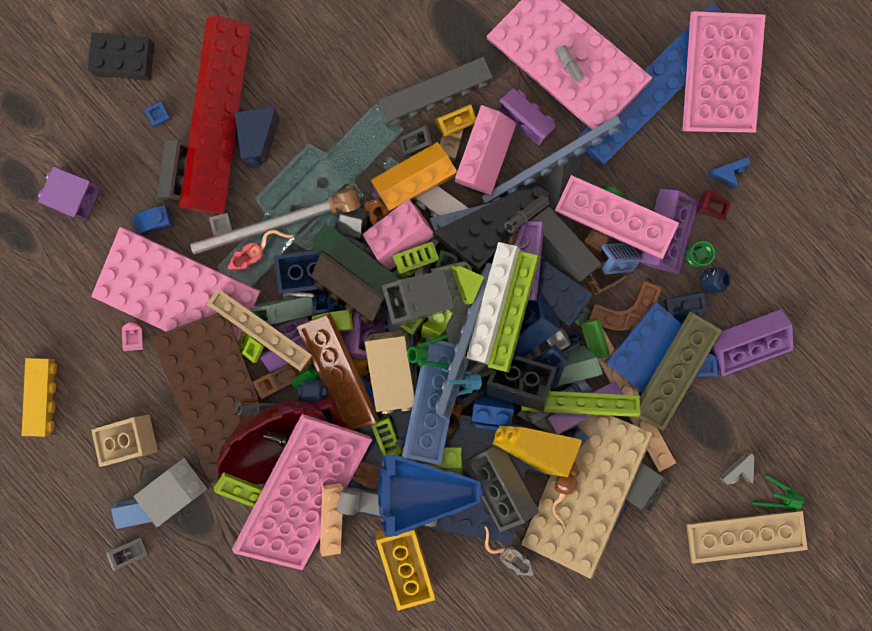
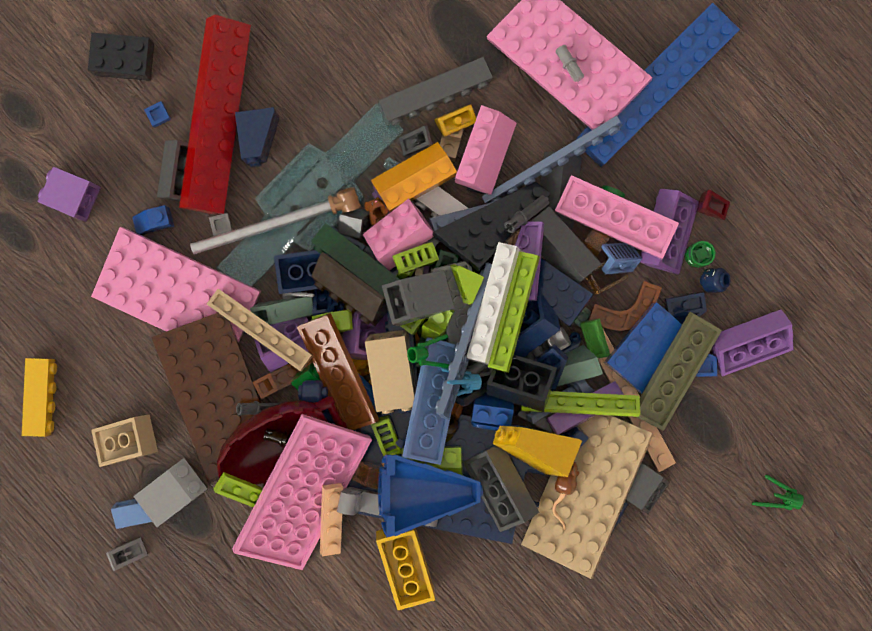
bright pink plate [122,322,144,351] -> none
coral animal [228,230,294,270] -> none
lime slope [238,331,264,363] -> none
light grey animal [485,526,534,576] -> none
medium lavender slope [497,88,556,147] -> none
bright pink plate [682,11,766,132] -> none
tan plate [686,510,808,563] -> none
blue slope [708,157,751,188] -> none
light grey slope [718,452,754,485] -> none

